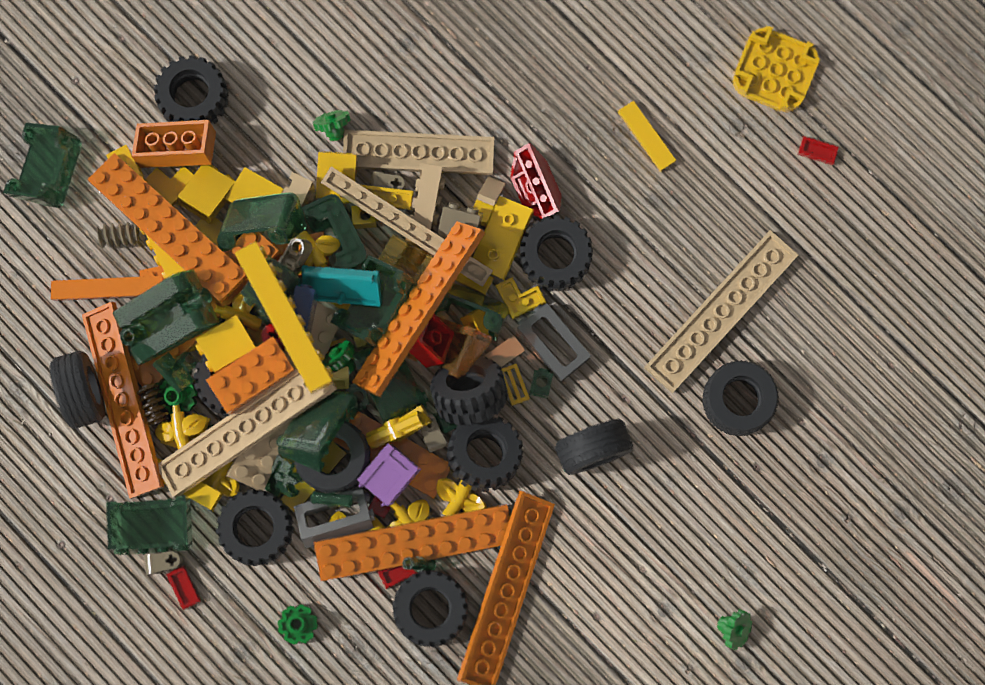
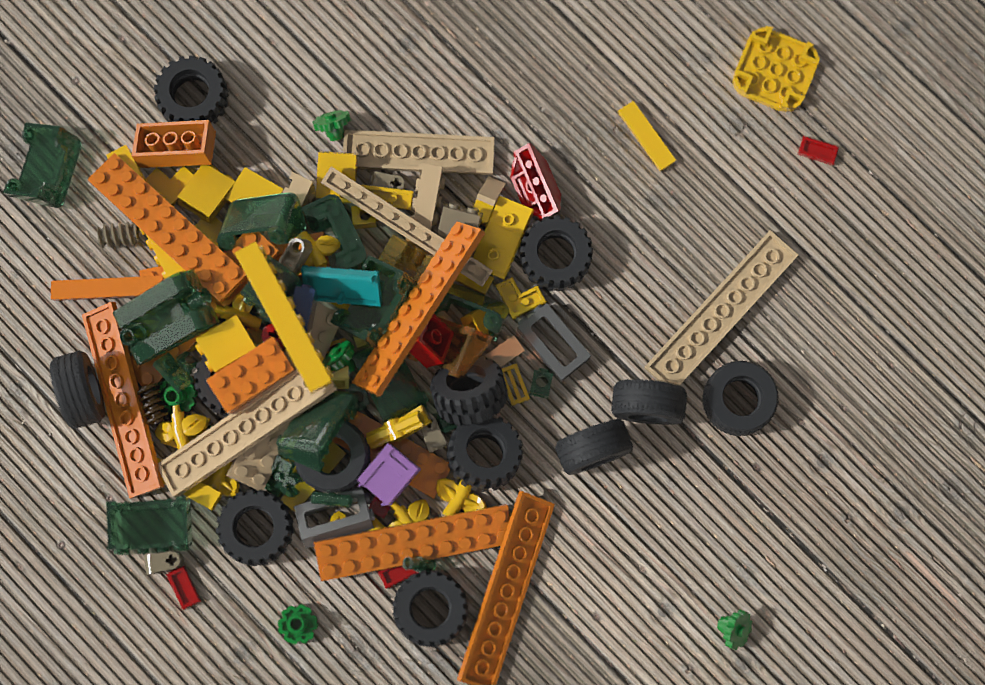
none -> black tyre [611,379,687,425]

